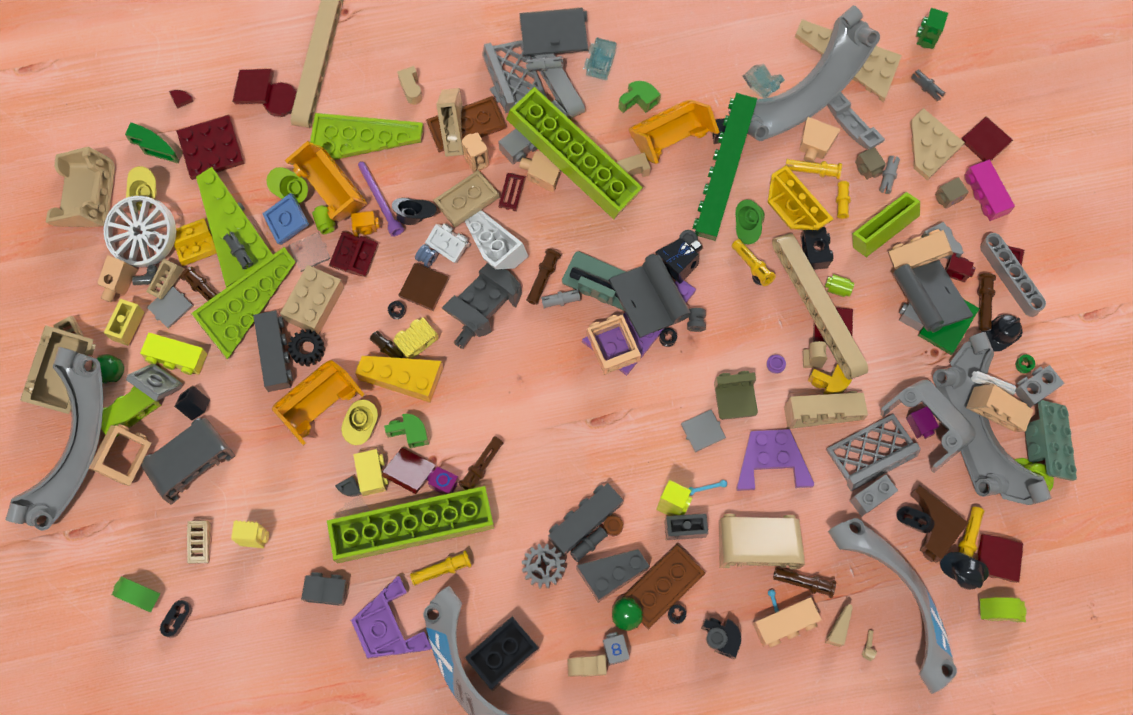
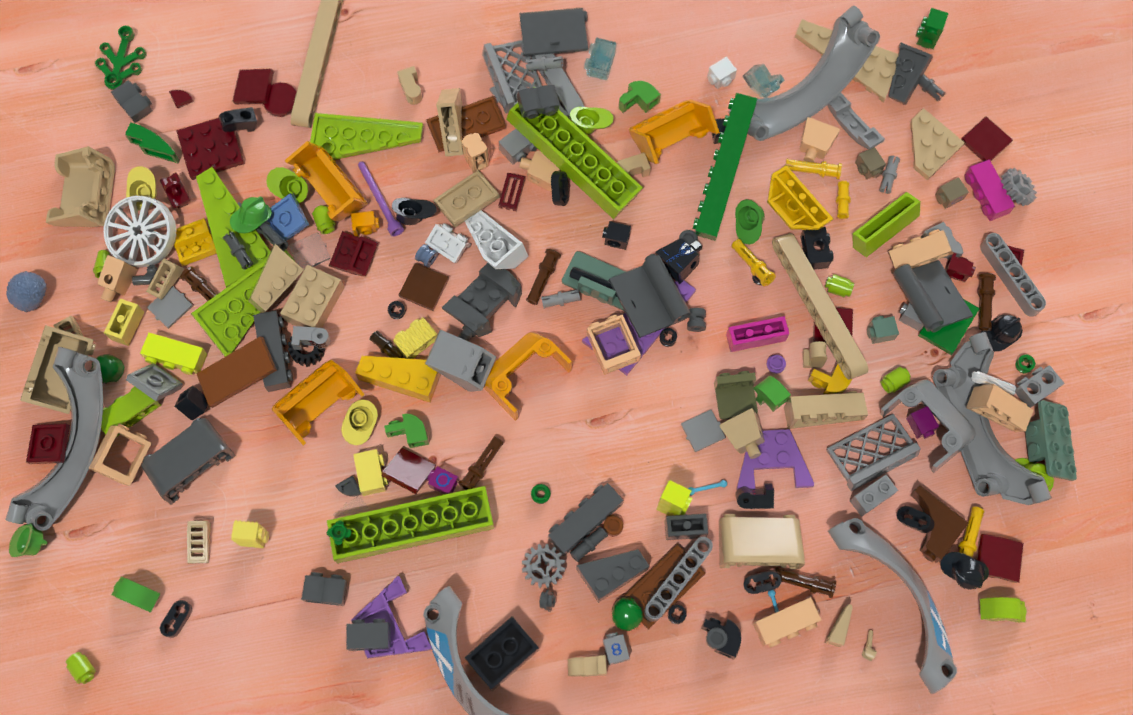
yellow pin [410,550,472,586] -> none
none -> sand blue hair [6,271,47,312]
none -> bright green piece [9,524,48,557]
none -> dark red tile [26,423,70,464]
none -> lime brick [66,652,96,684]
none -> lime cone [93,250,110,278]
none -> green plant [95,25,147,90]
none -> dark grey brick [111,80,153,123]
none -> dark red hips [159,172,191,209]
none -> dark orange tile [196,336,277,408]
none -> black leg [219,107,257,132]
none -> bright green piece [230,196,272,233]
none -> tan wedge [248,244,304,313]
none -> dark grey pin [256,221,288,251]
none -> light grey leg [291,326,330,350]
none -> green plate [327,521,351,545]
none -> dark grey brick [346,619,391,651]
none -> light grey slope [425,330,496,392]
none -> light orange windscreen [483,332,572,421]
none -> dark grey brick [517,85,560,119]
none -> green plate [531,484,551,504]
none -> dark grey plate [539,590,556,612]
none -> black beam [551,171,569,206]
none -> lime piece [570,107,614,134]
none -> black brick [602,221,631,250]
none -> light grey beam [644,537,713,622]
none -> white brick [707,57,737,89]
none -> tan torso [719,408,765,459]
none -> dark pink brick [726,316,789,352]
none -> black leg [735,483,774,509]
none -> black beam [744,570,782,594]
none -> bright green brick [753,376,791,412]
none -> sand green brick [867,316,899,344]
none -> lime brick [880,367,911,393]
none -> dark grey wing [889,42,933,105]
none -> light grey gear [1001,168,1037,206]

